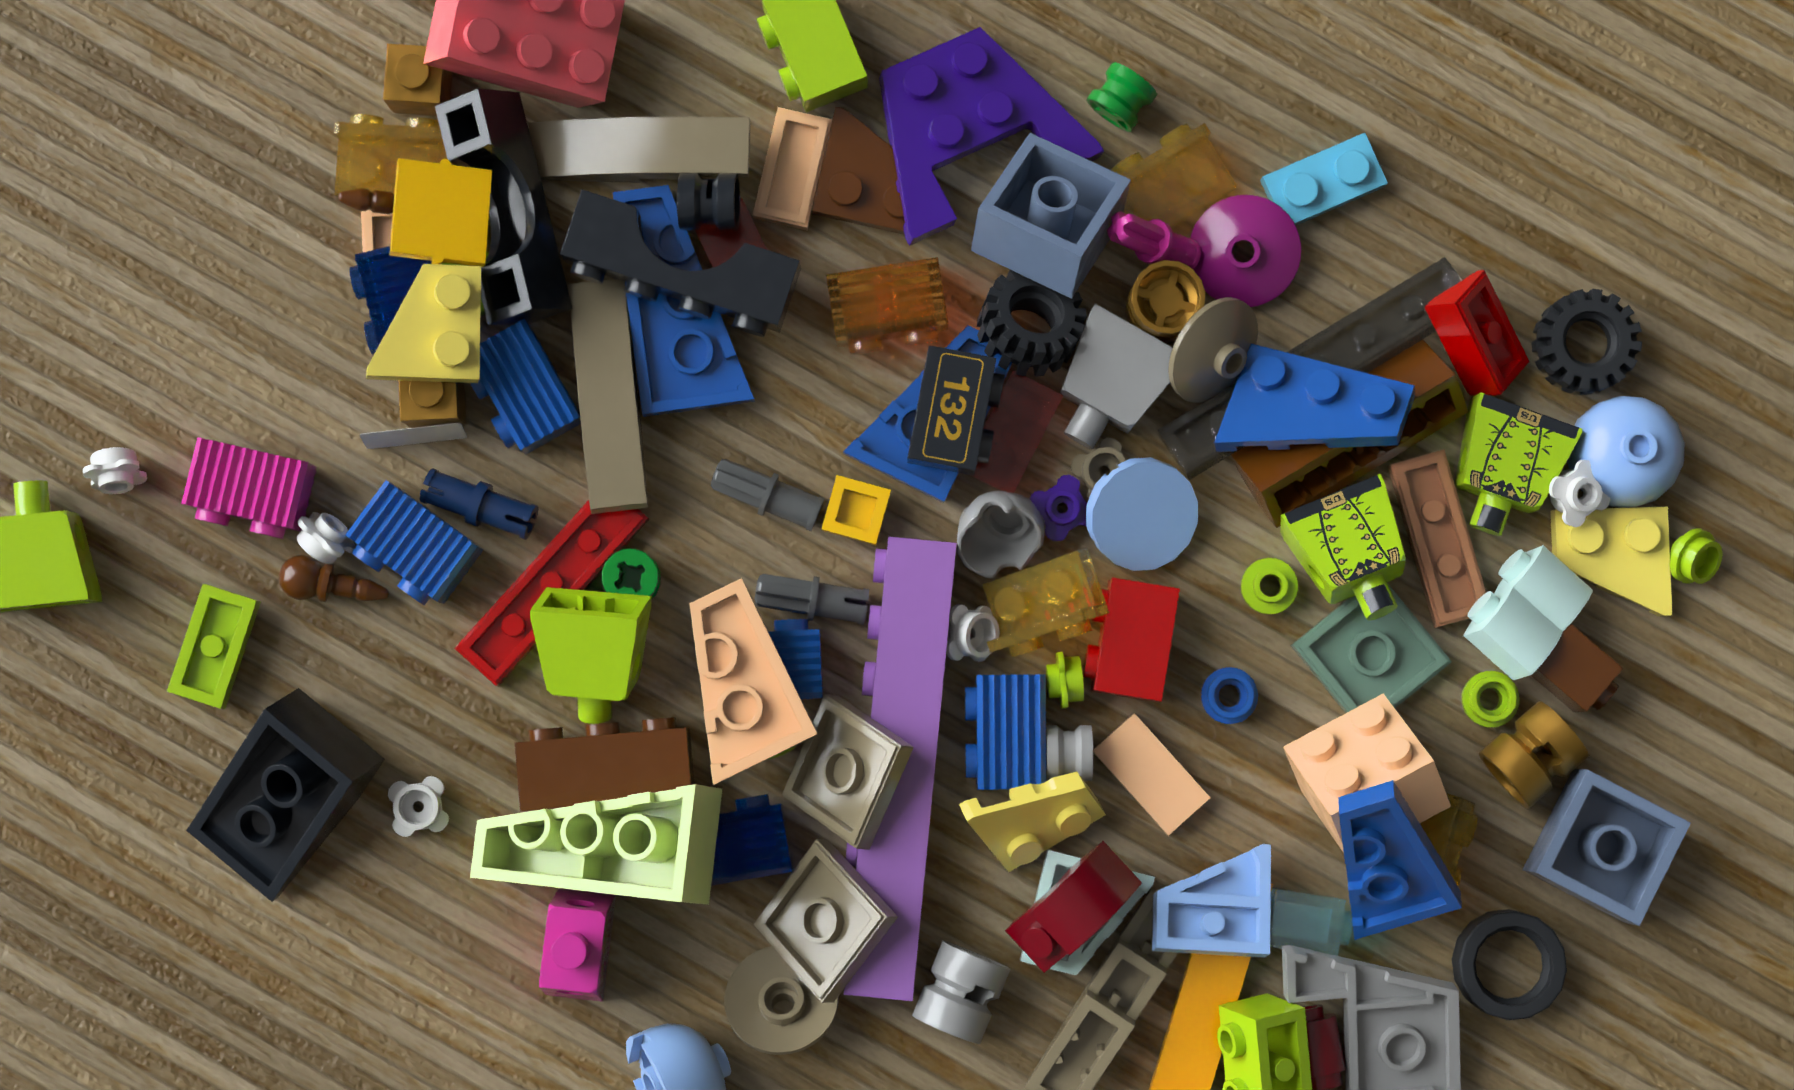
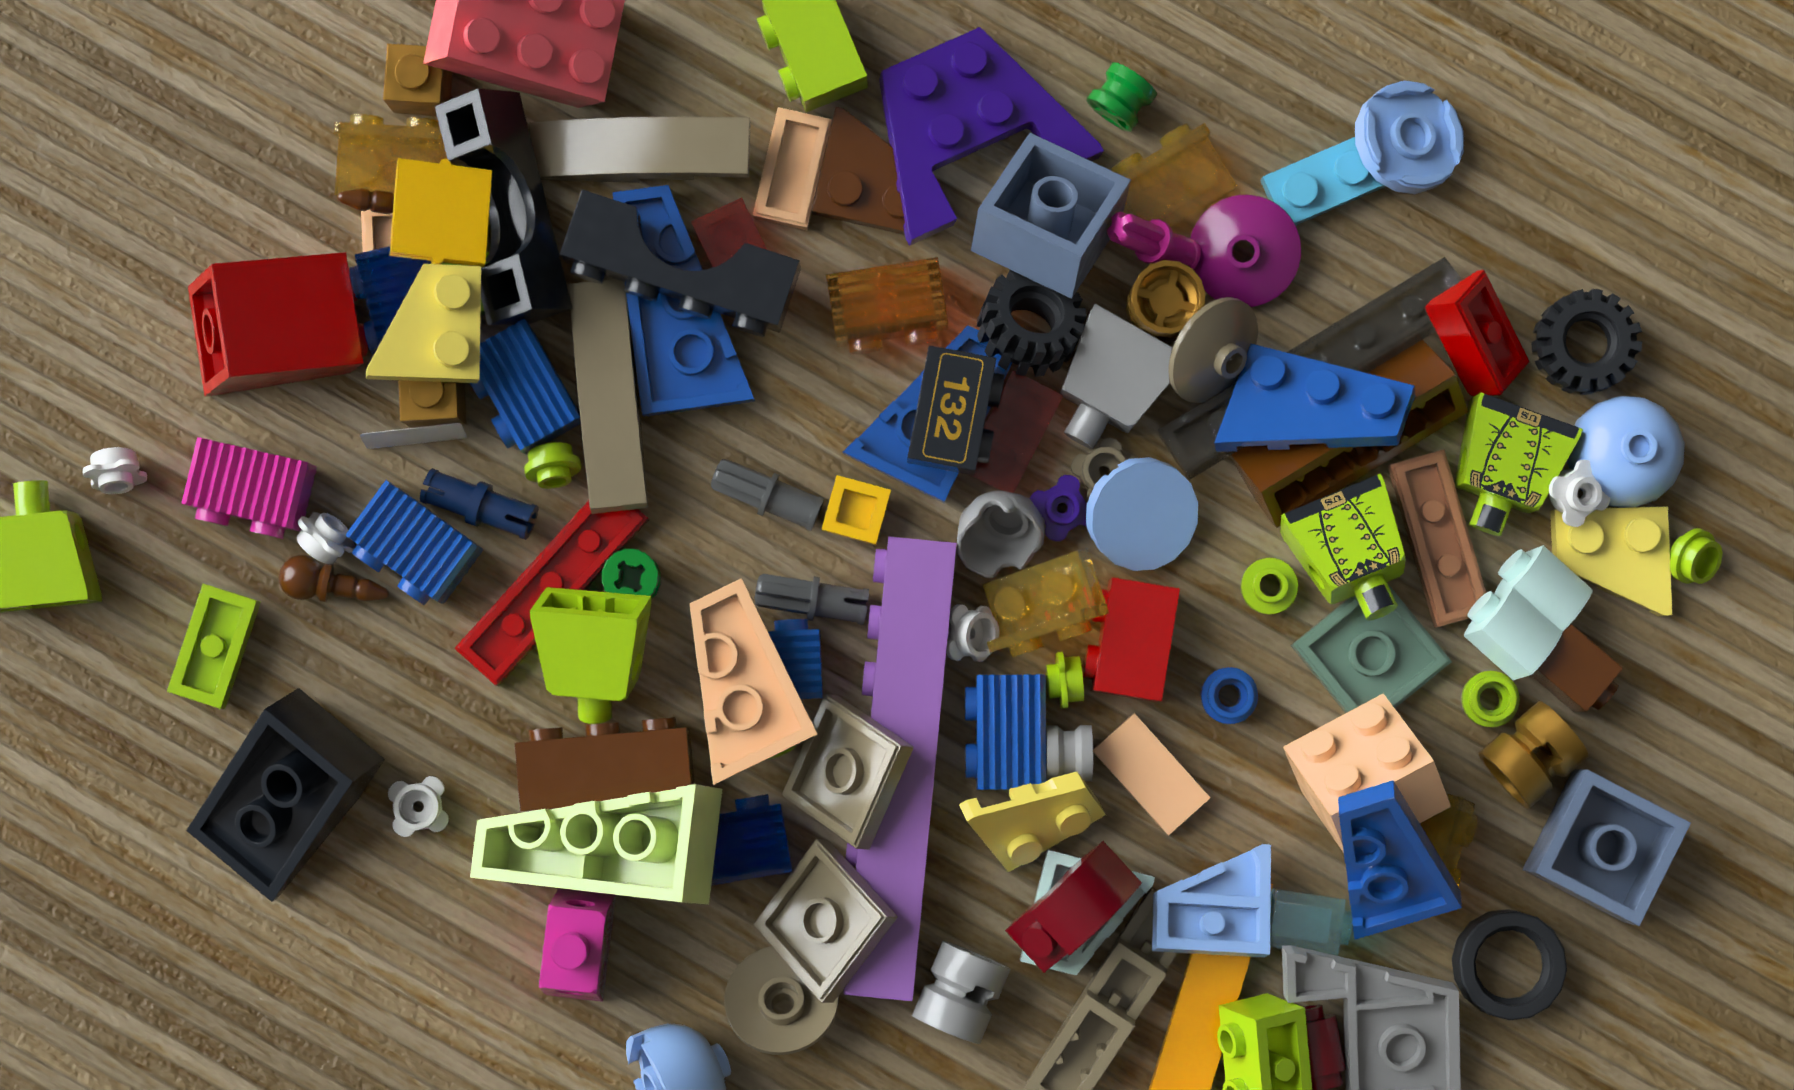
black wheel [677,173,740,230] -> none
none -> red slope [188,252,368,397]
none -> lime plate [524,442,581,489]
none -> light blue tile [1355,81,1464,194]

